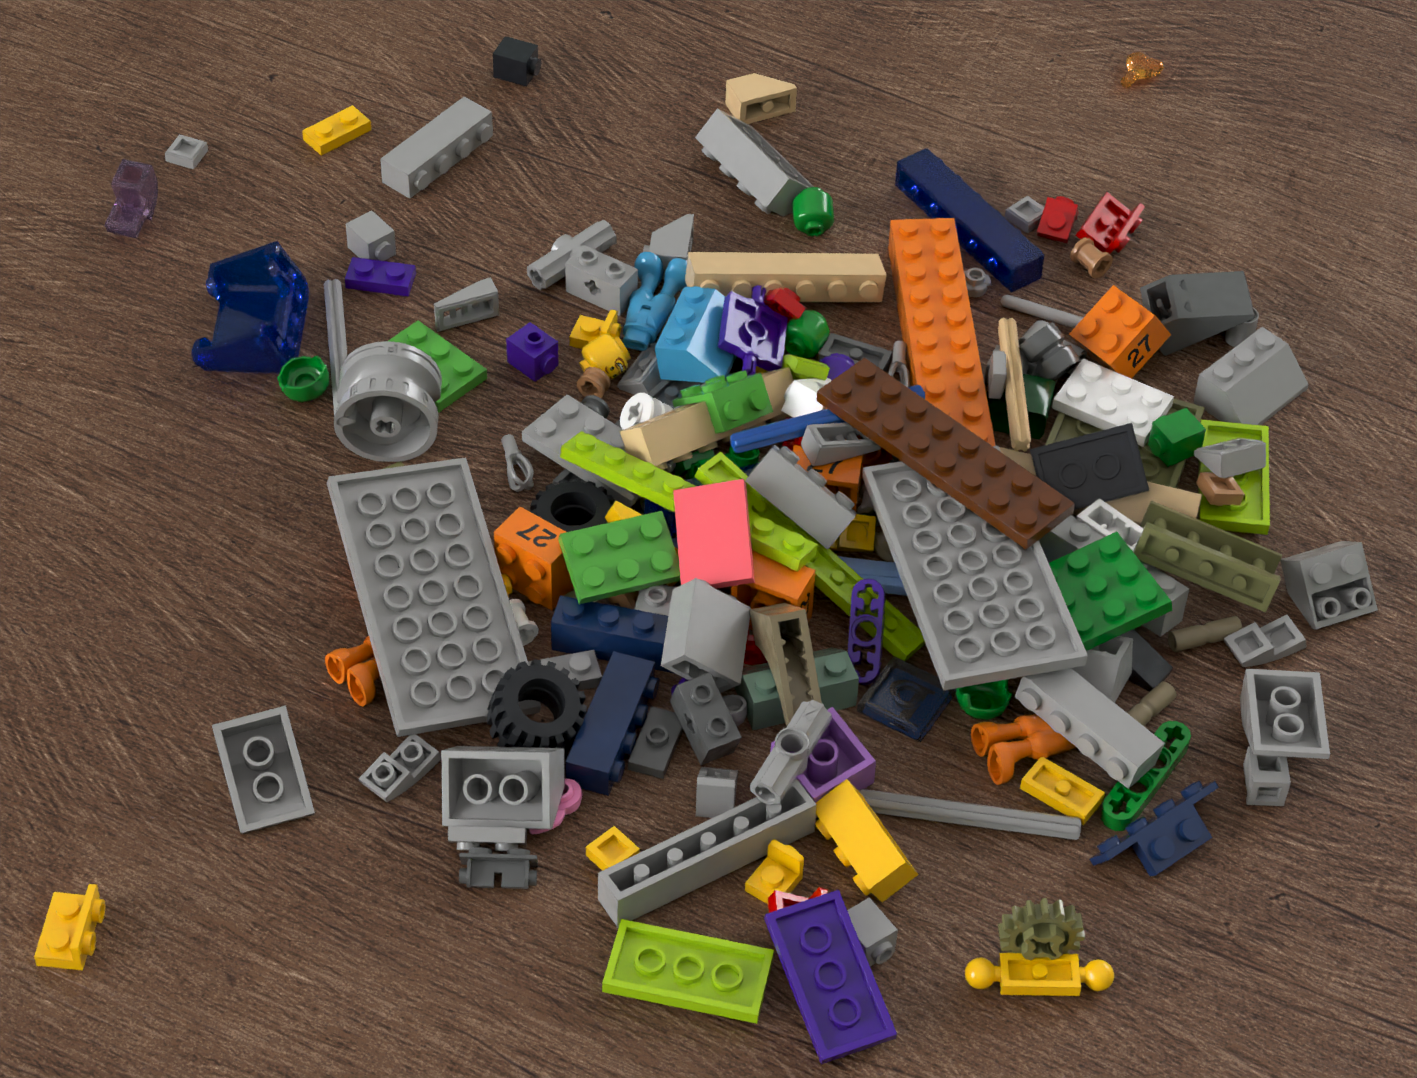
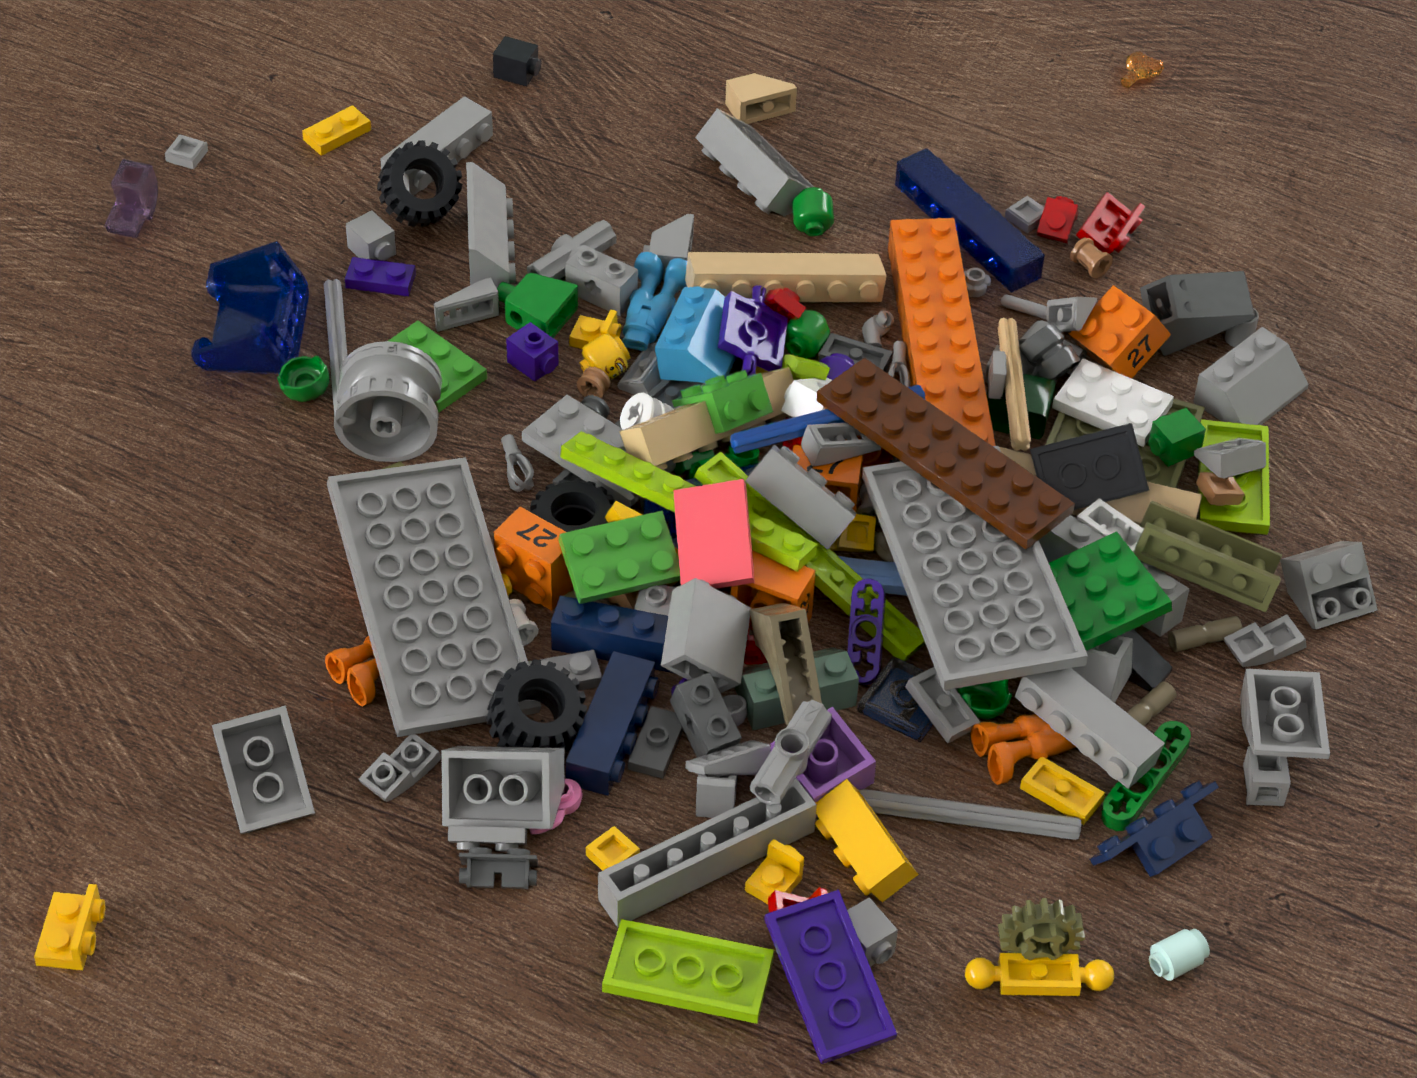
none -> black tyre [377,140,463,227]
none -> light grey slope [466,162,516,288]
none -> green torso [497,273,578,338]
none -> light grey slope [685,740,771,776]
none -> light grey arm [862,310,894,348]
none -> light grey plate [905,667,980,743]
none -> light grey slope [1047,297,1097,332]
none -> light aqua brick [1149,929,1210,981]

